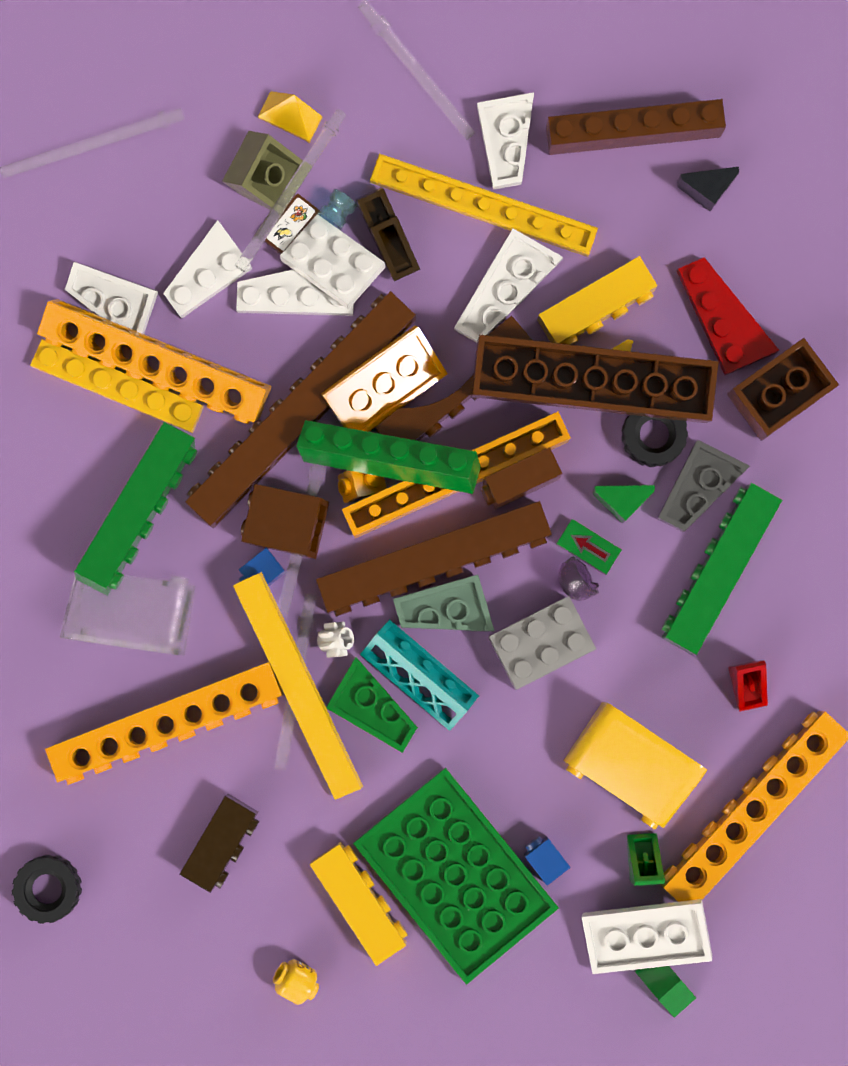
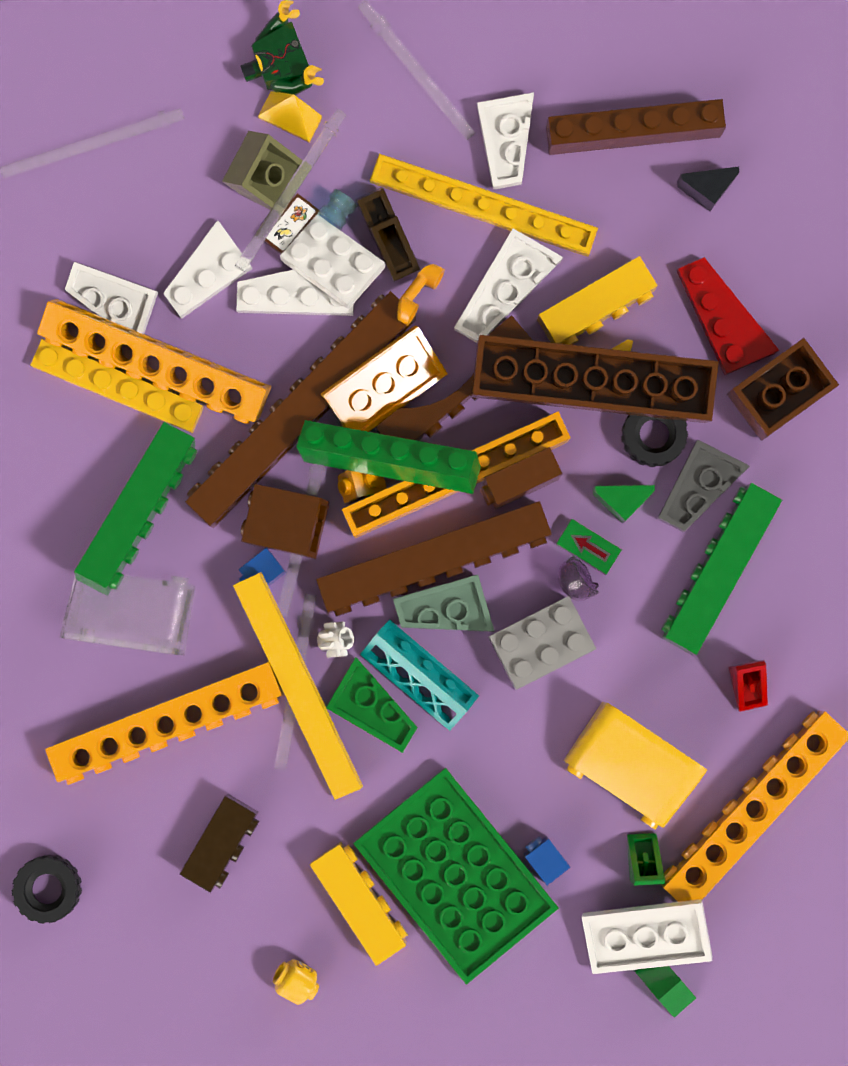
none -> dark green torso [240,0,324,95]
none -> light orange bar [397,264,445,326]

